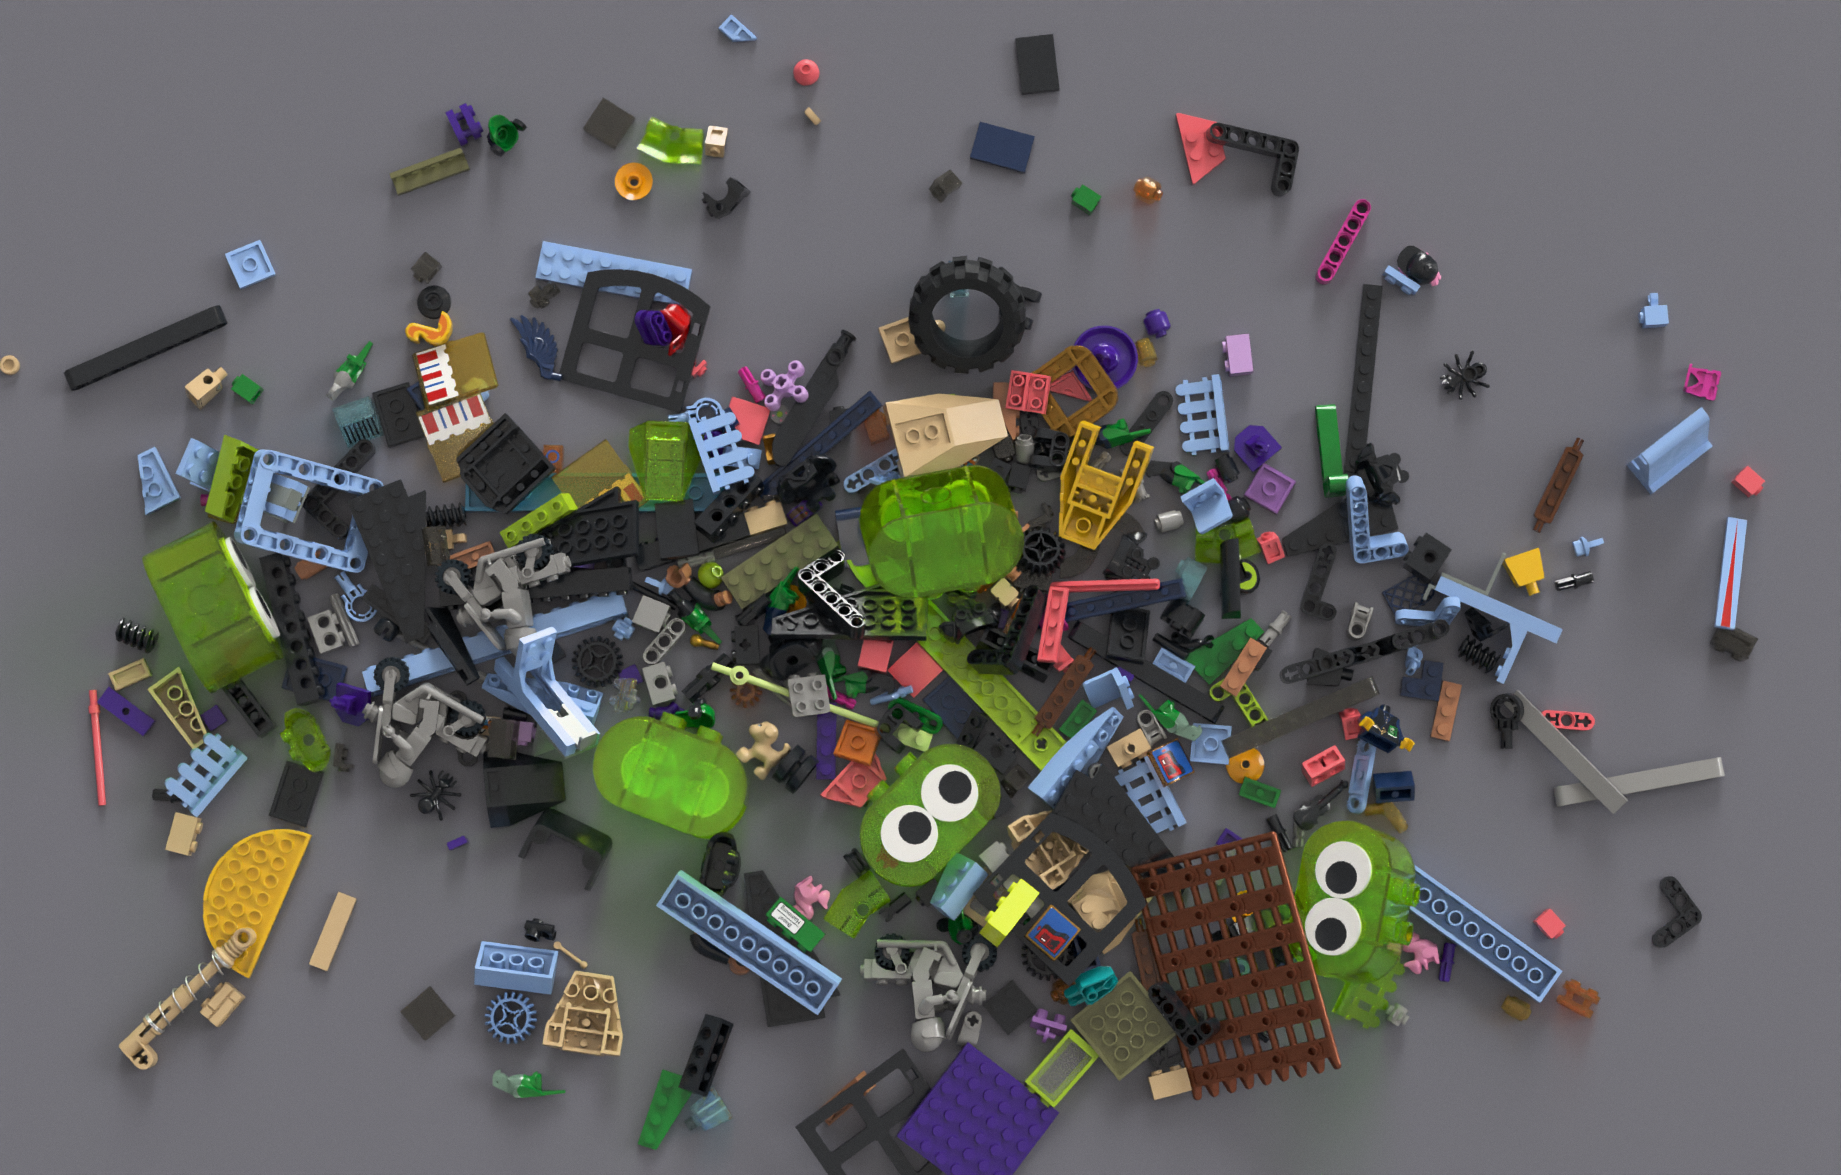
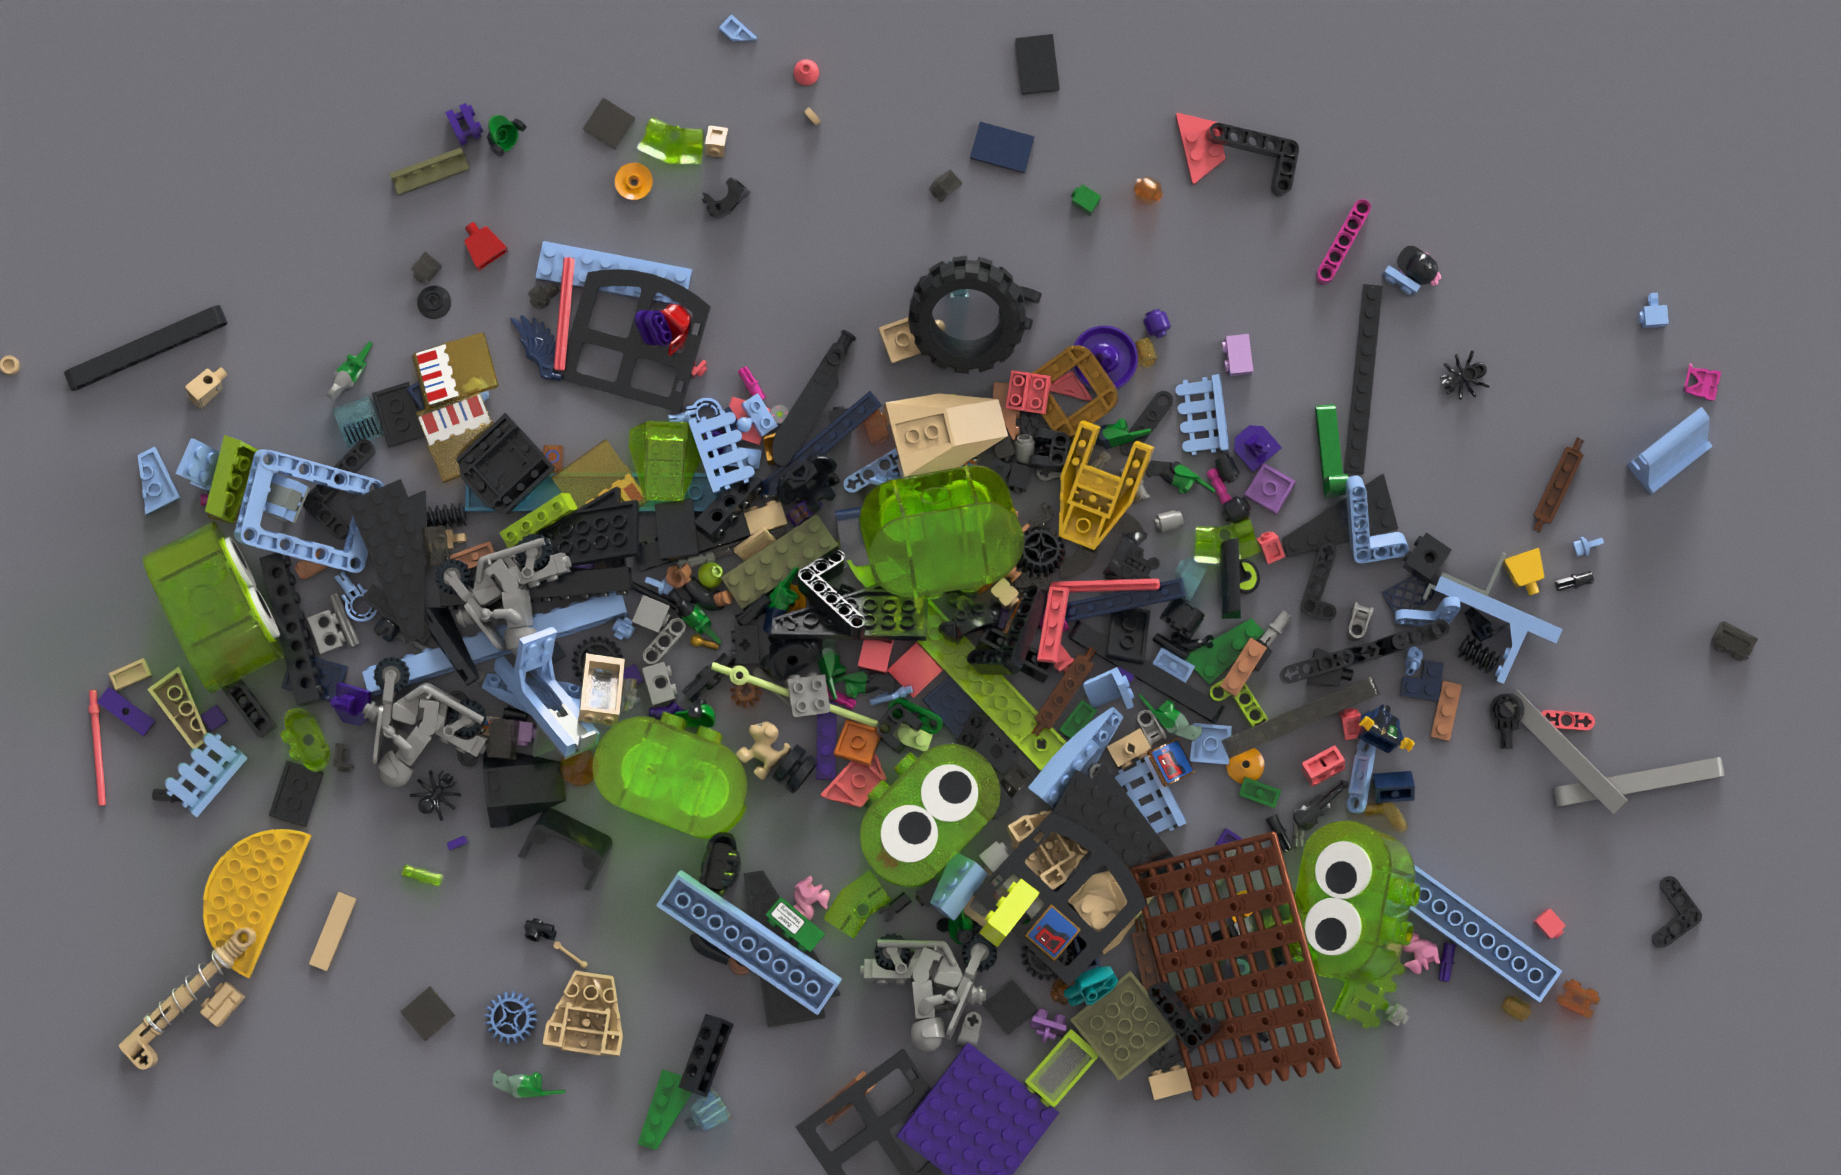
black piece [115,617,159,653] -> none
tan brick [165,812,203,856] -> none
light blue plate [225,240,276,290] -> none
green brick [231,374,264,405] -> none
yellow animal [405,311,453,346] -> none
light blue slope [474,941,558,995] -> none
lavender gear [760,360,809,411] -> none
black wheel [843,848,871,878] -> none
light blue bracket [1180,478,1233,534] -> none
black piece [1355,443,1409,505] -> none
light blue tile [1714,517,1747,630] -> none
coral brick [1731,466,1765,497] -> none
none -> clear neon green pin [402,864,443,887]
none -> red torso [464,222,508,271]
none -> coral axle [554,257,575,371]
none -> clear orange dish [560,750,599,786]
none -> piece [578,654,625,726]
none -> tan tile [733,527,776,562]
none -> light blue plate [736,394,778,437]

